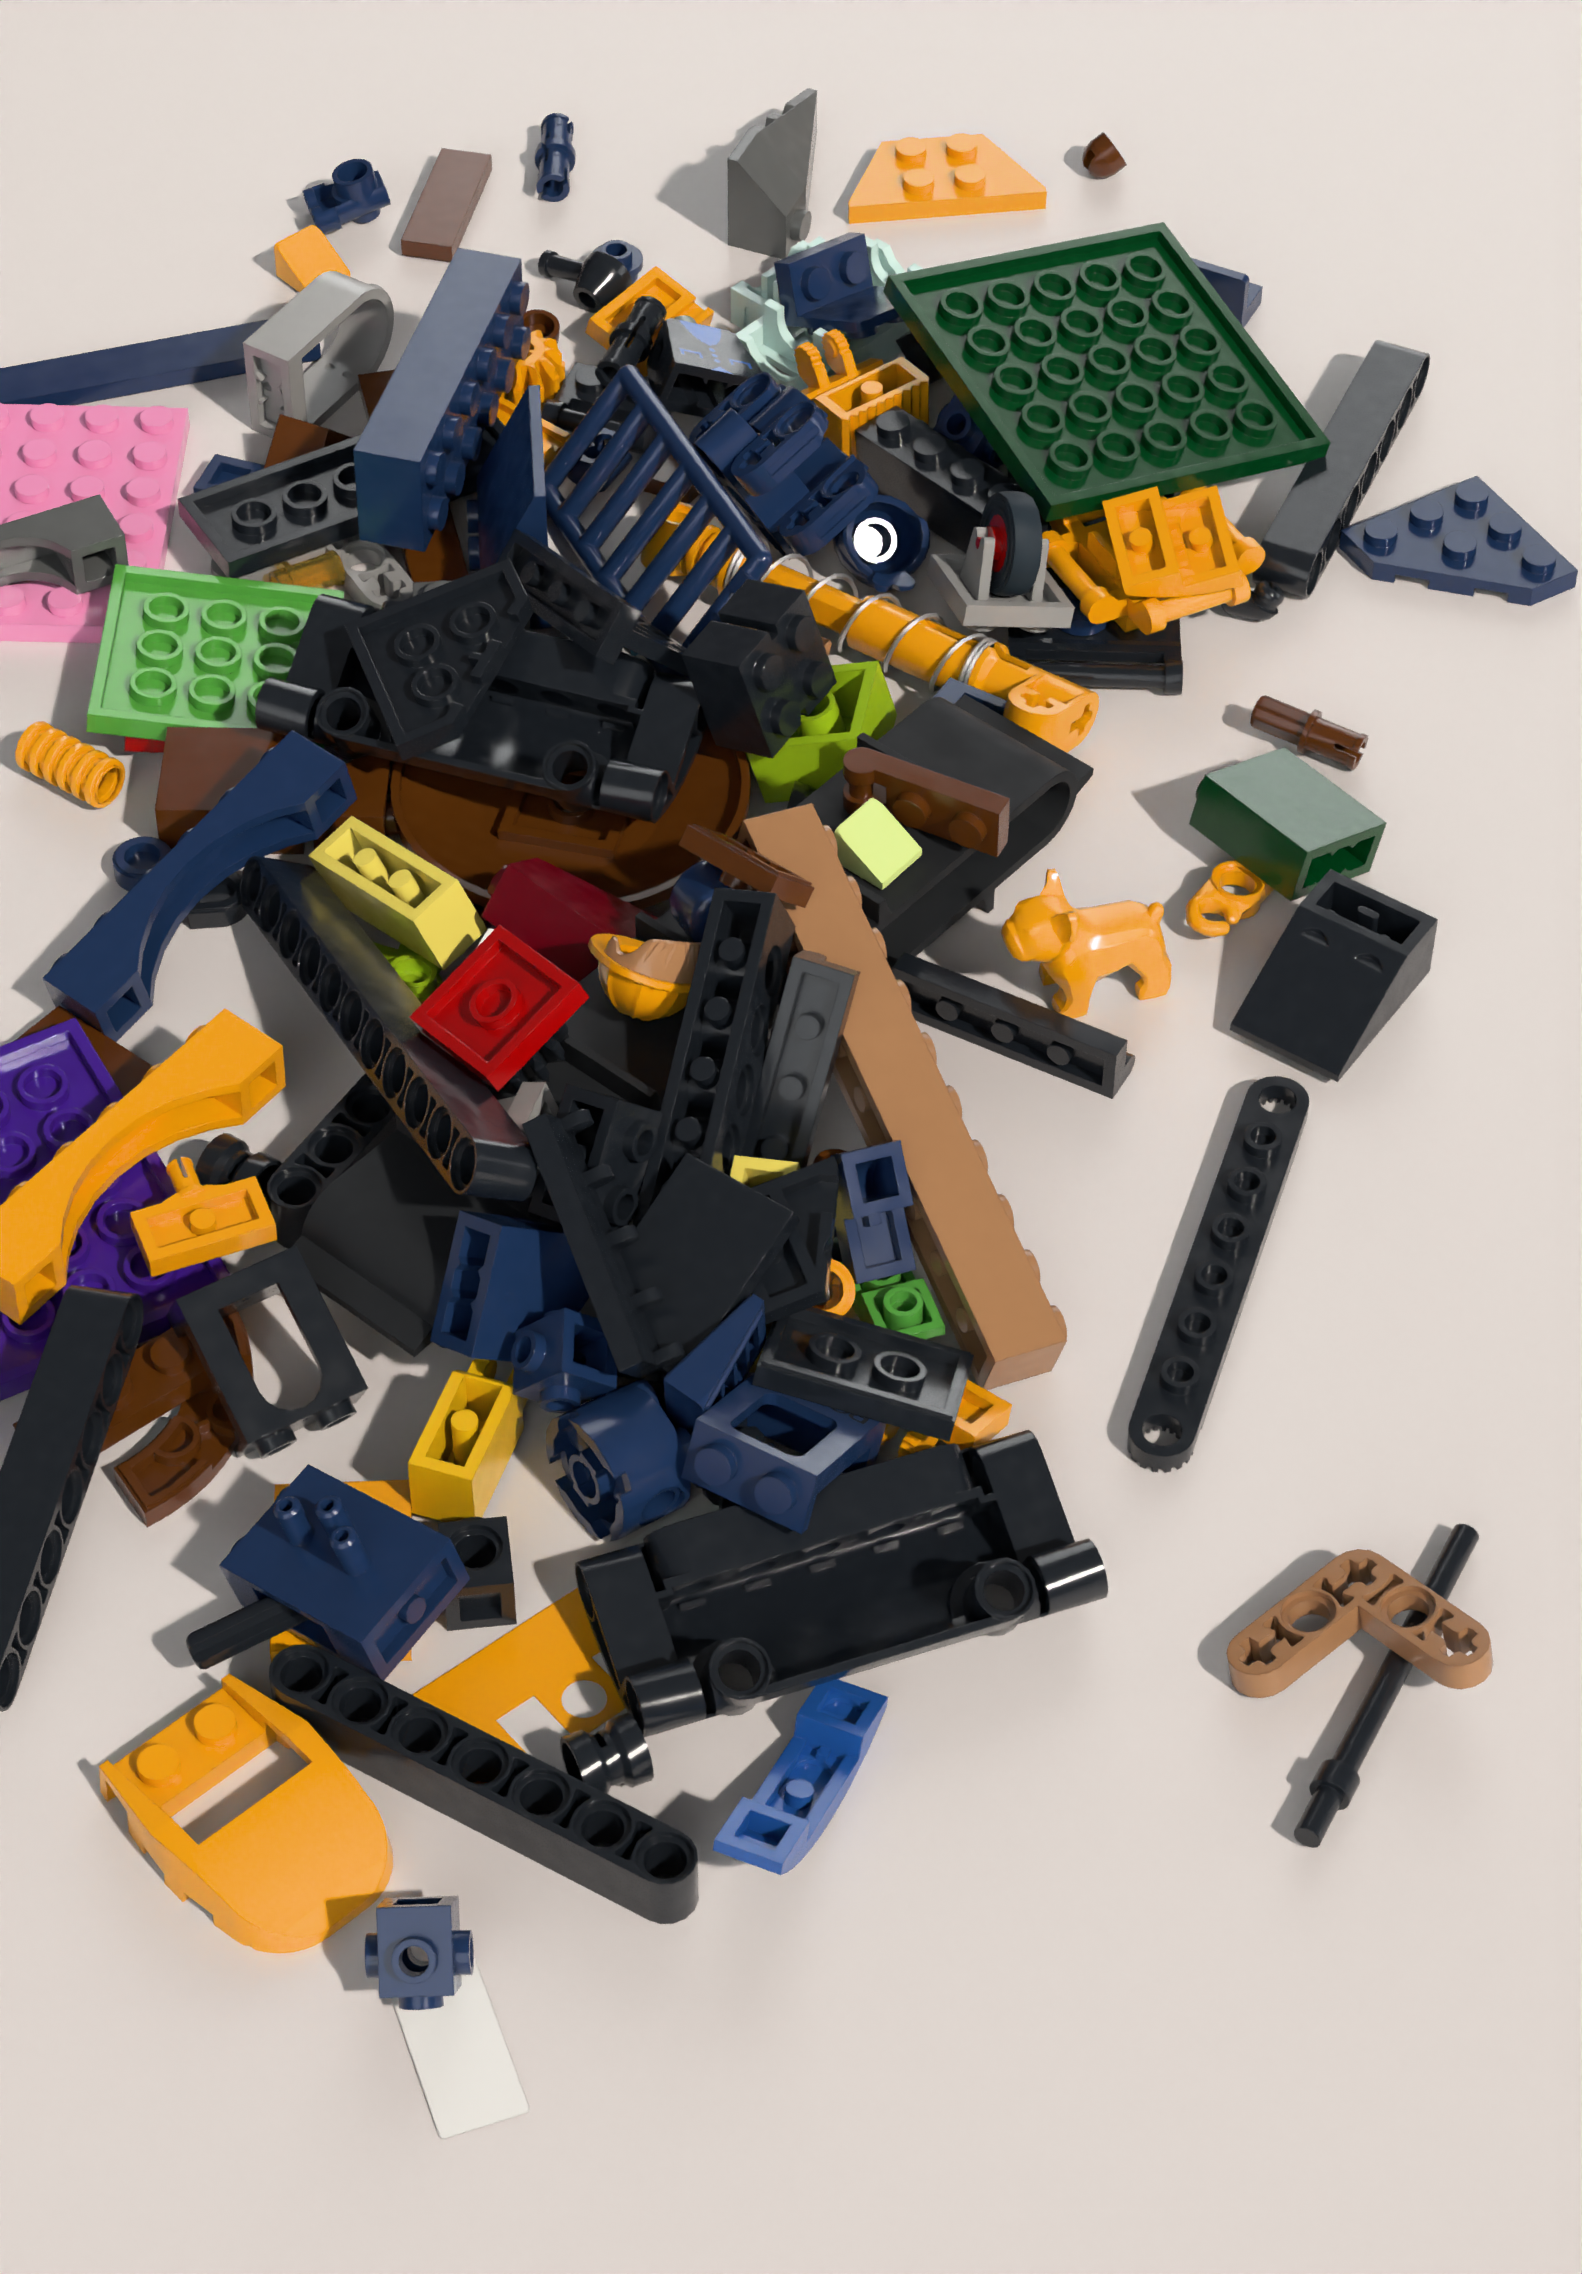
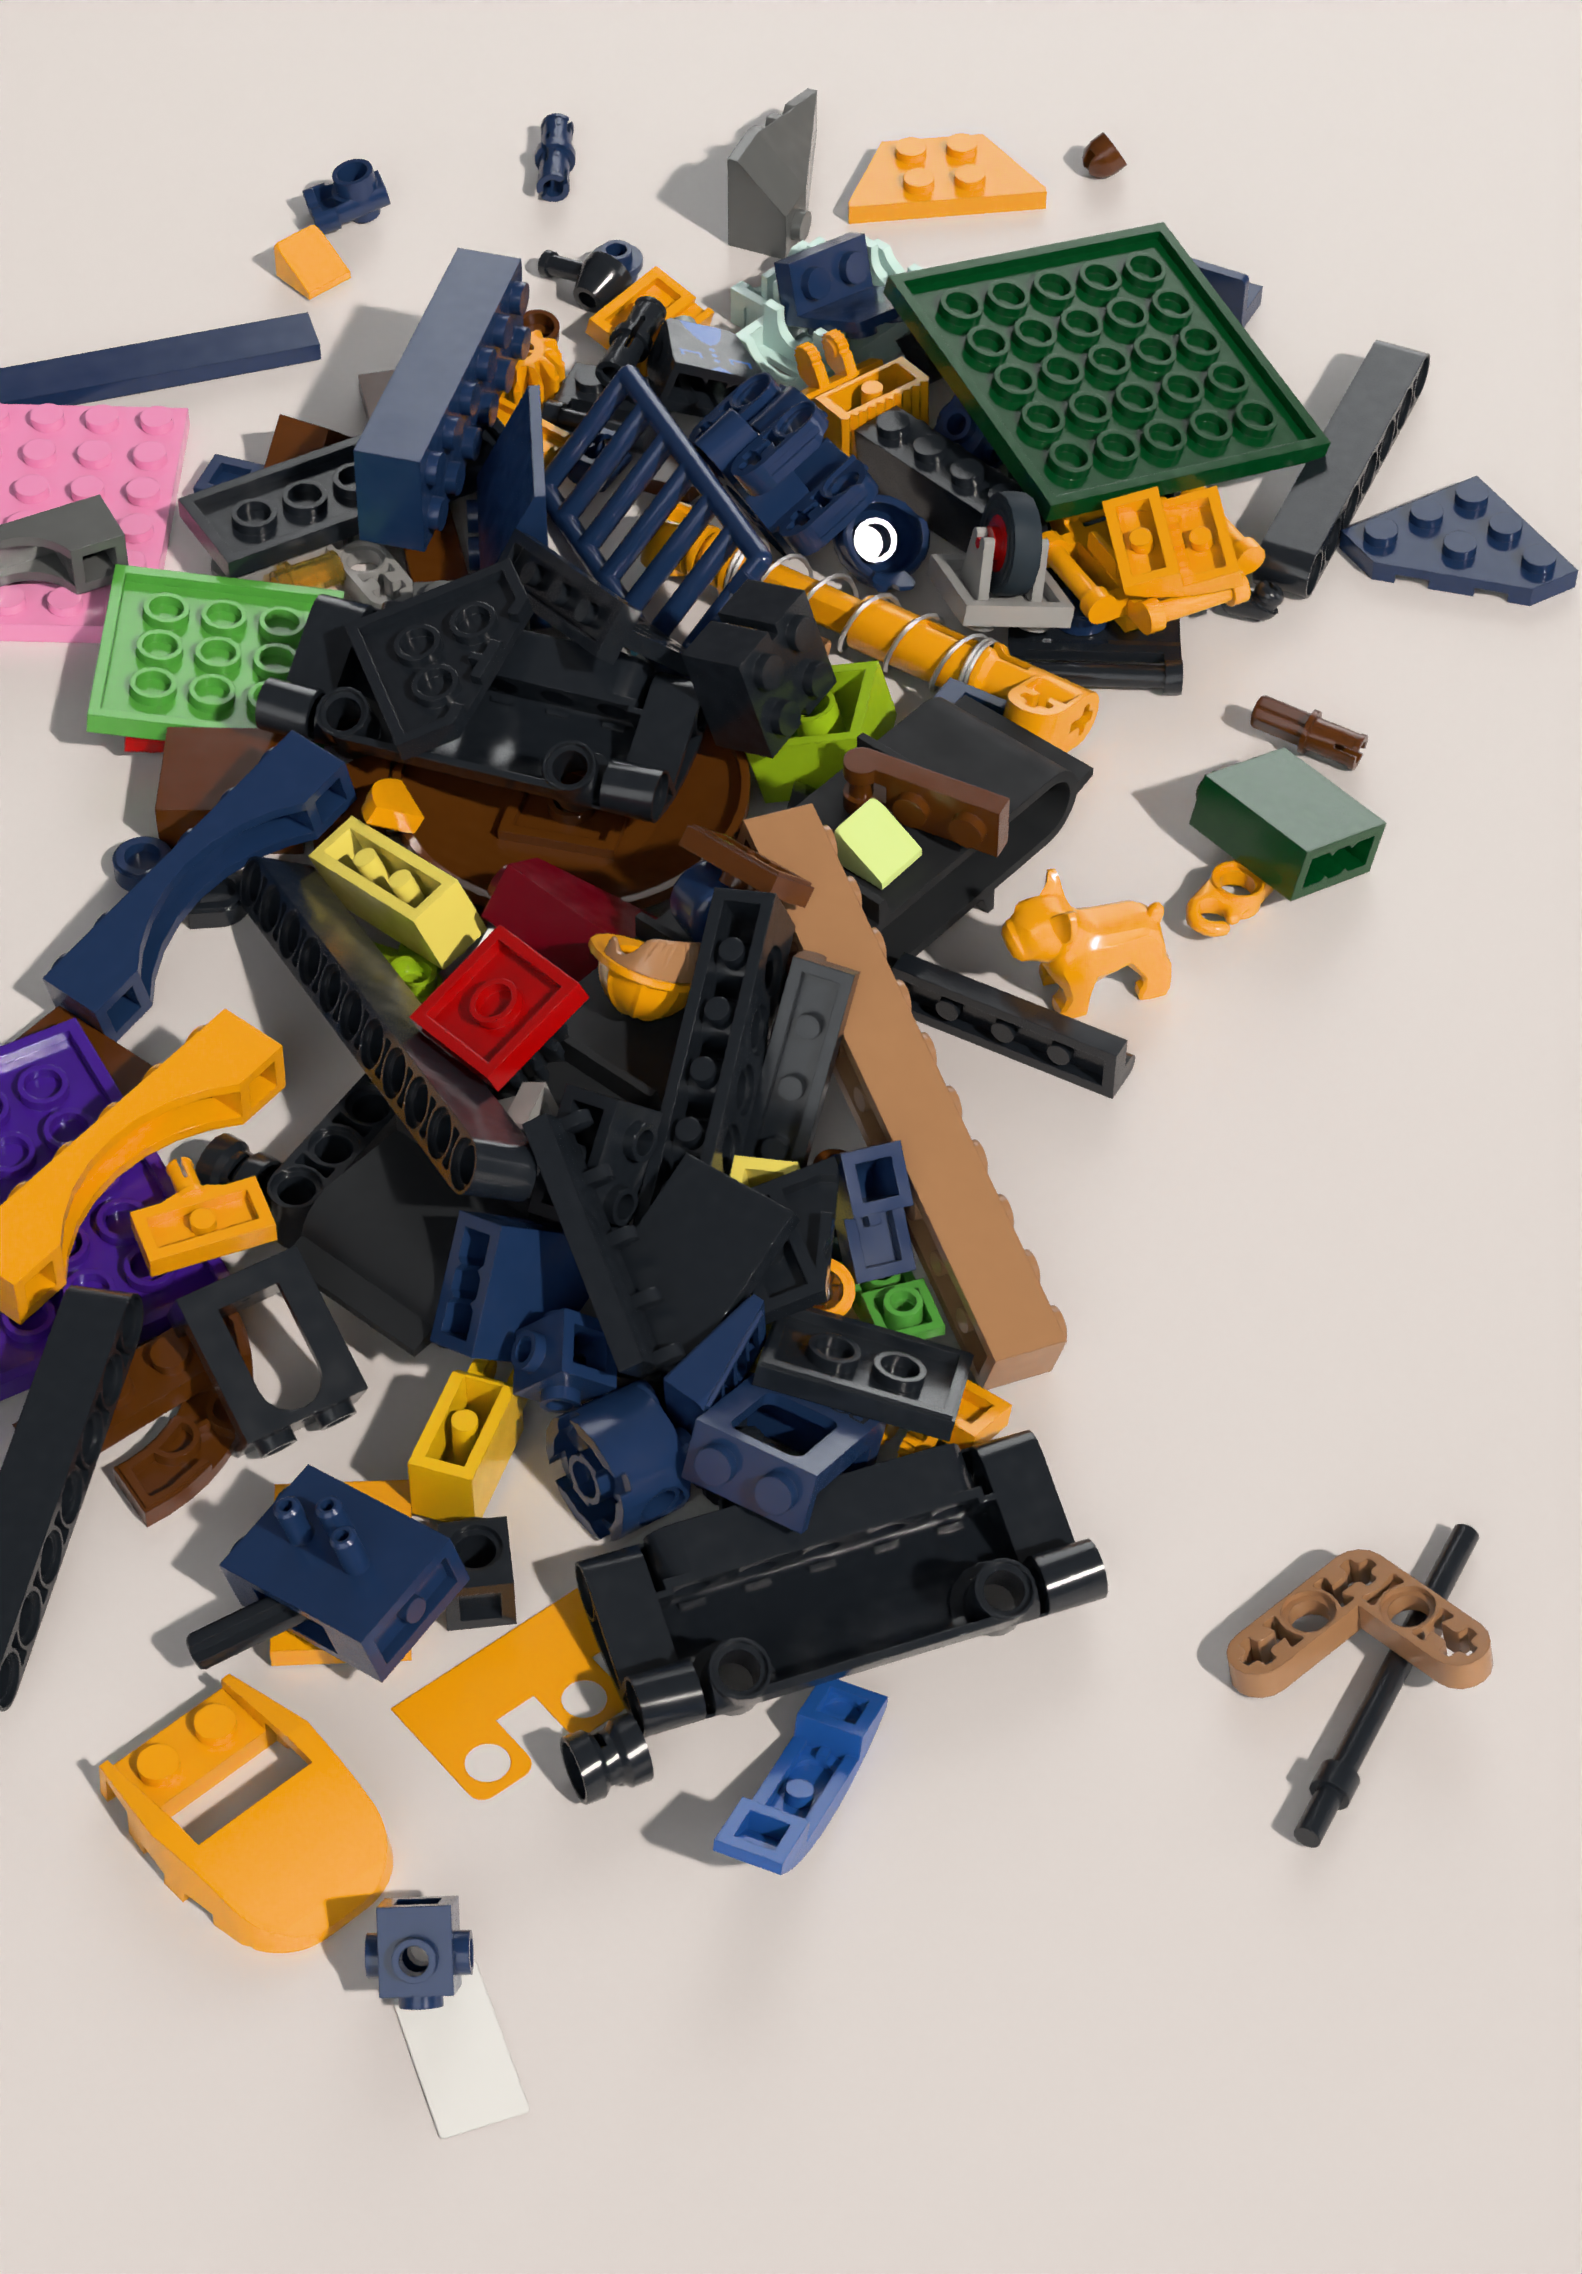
light orange piece [15,721,125,808] -> none
light grey window [243,271,394,438] -> none
black beam [269,1644,699,1924] -> none
tile [401,148,492,262] -> none
black plate [1127,1076,1309,1473] -> none
black slope [1230,869,1438,1082] -> none
none -> light orange tile [361,778,424,834]

